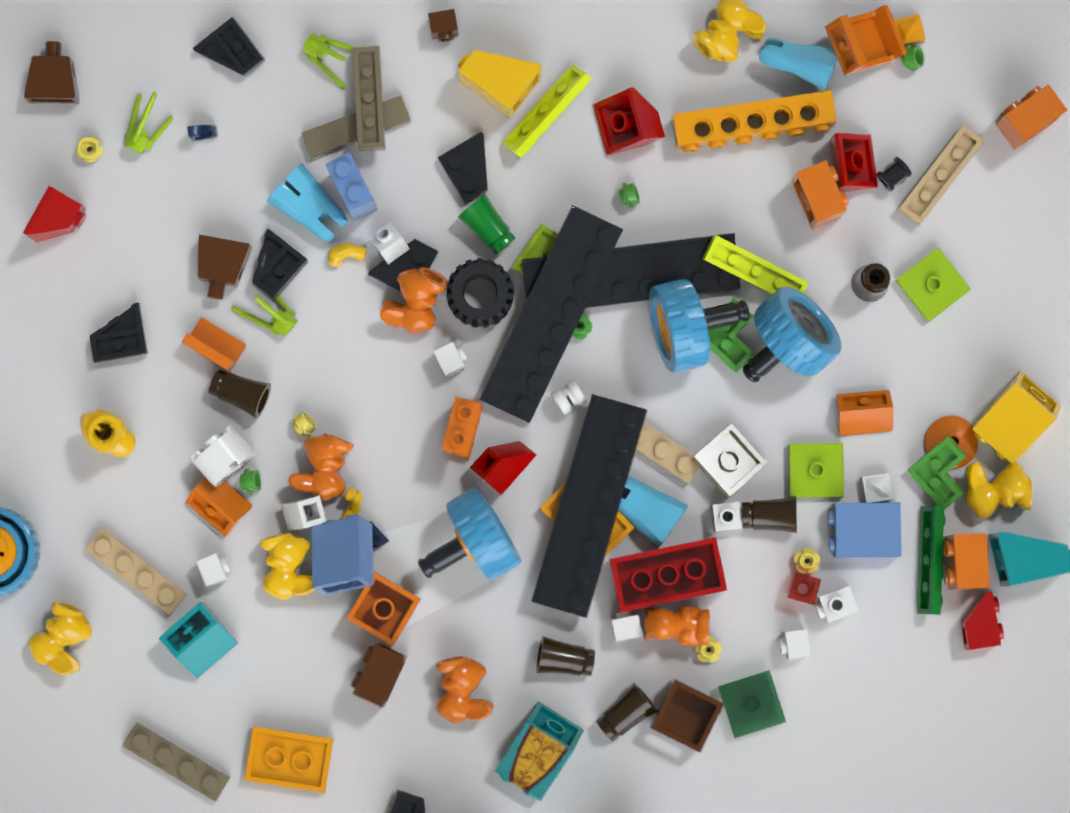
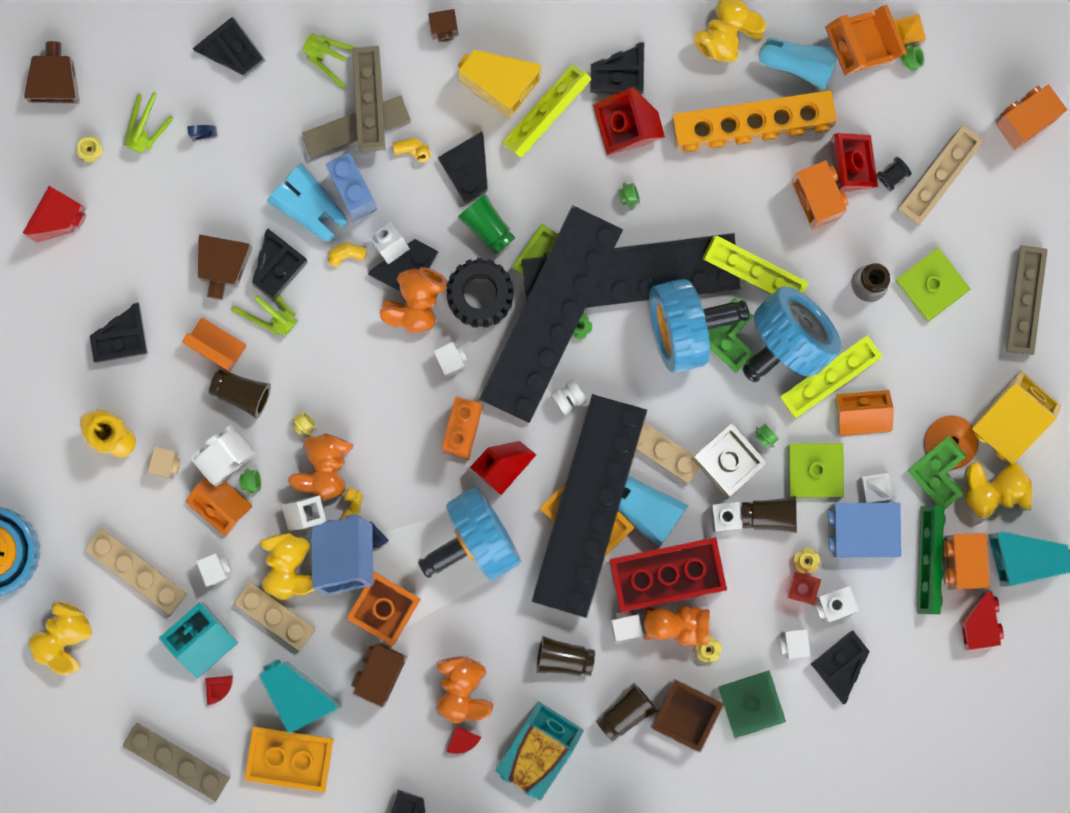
none -> tan plate [148,446,181,479]
none -> red tile [205,675,233,705]
none -> tan plate [234,582,316,651]
none -> teal slope [259,659,341,734]
none -> yellow arm [392,138,431,162]
none -> red tile [446,726,481,754]
none -> black wing [590,42,644,94]
none -> bright green plate [755,424,779,448]
none -> neon yellow plate [779,335,883,419]
none -> black wing [810,630,870,705]
none -> dark tan plate [1006,245,1048,355]

